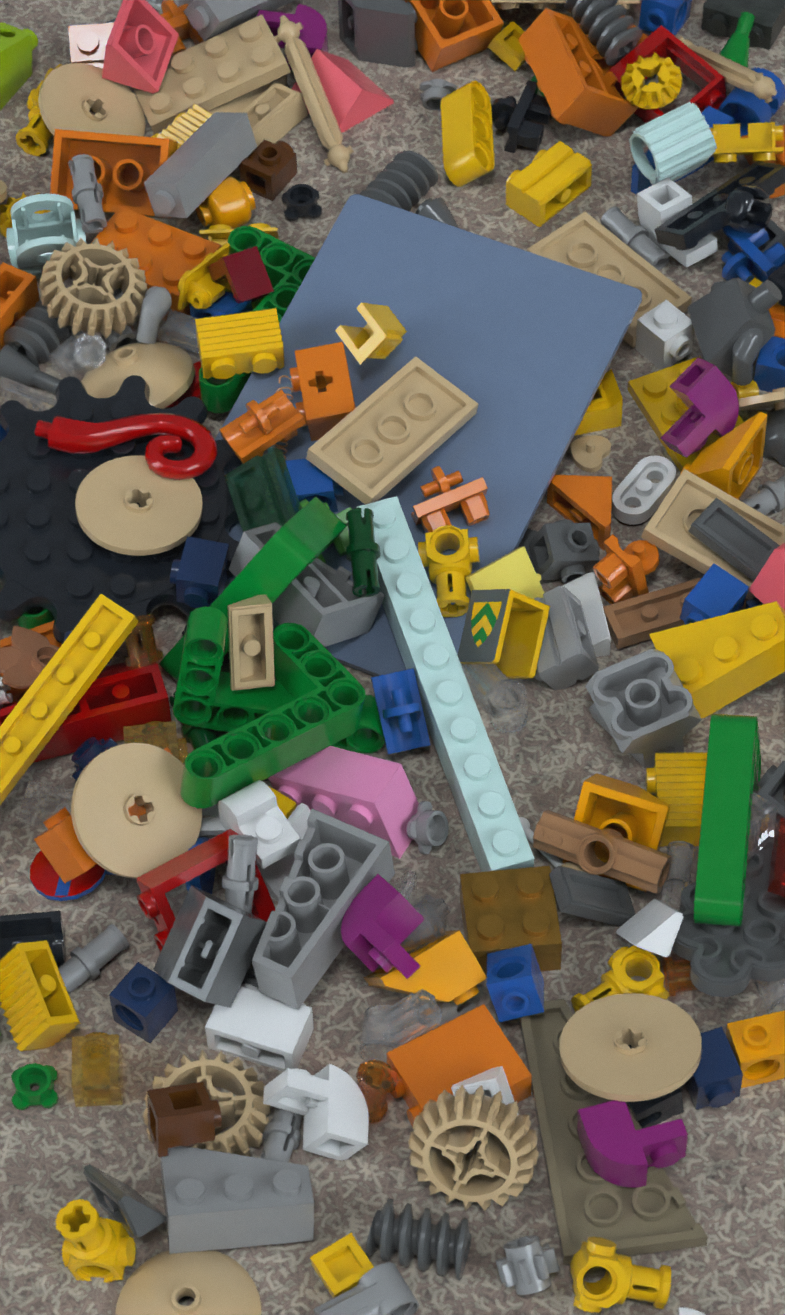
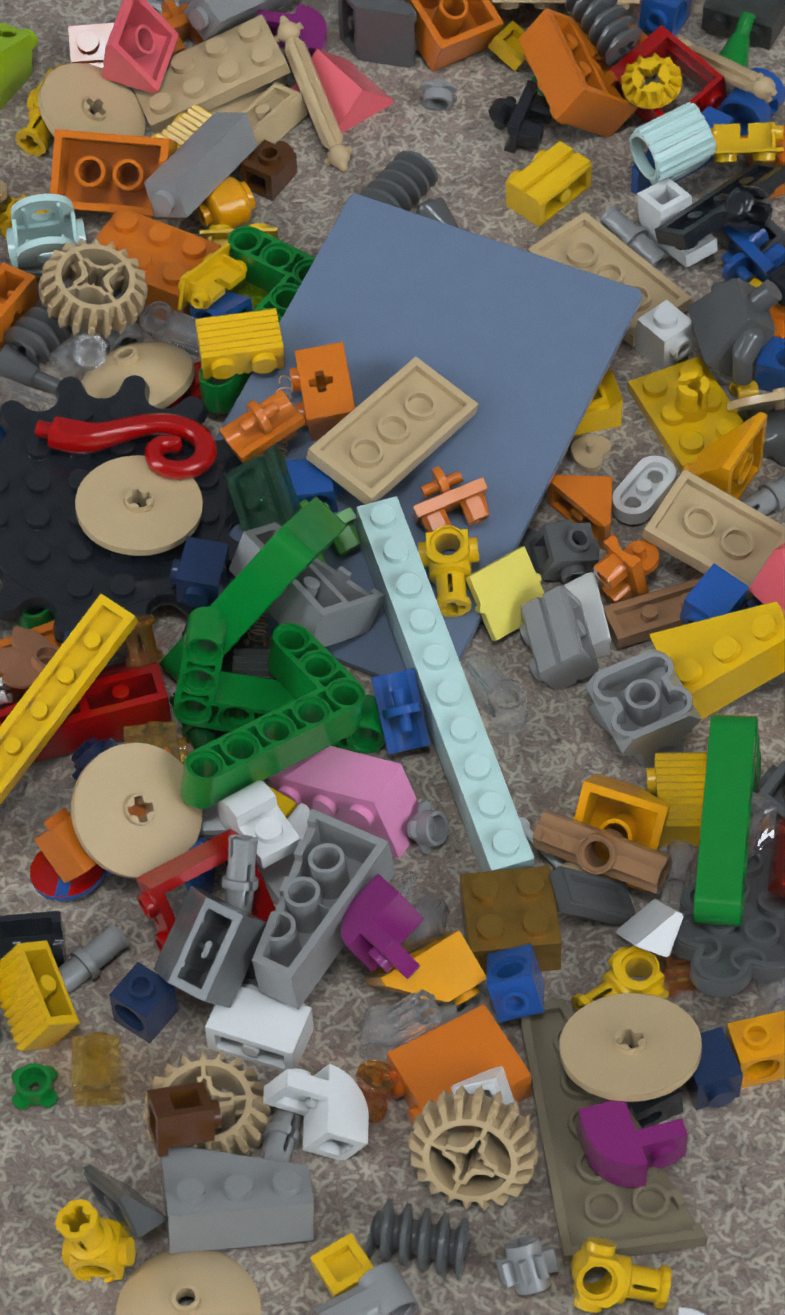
light grey pin [68,154,107,233] -> none
light grey arm [136,286,172,344] -> none
dark red panel [207,246,274,303] -> none
tan slope [227,594,275,691] -> none
black plate [282,184,322,221] -> none
yellow window [335,303,407,365] -> none
dark green pin [346,508,380,597] -> none
yellow beam [441,80,495,187] -> none
piece [457,589,550,679] -> none
magenta brick [661,357,739,458] -> none
dark grey tile [688,498,780,581] -> none

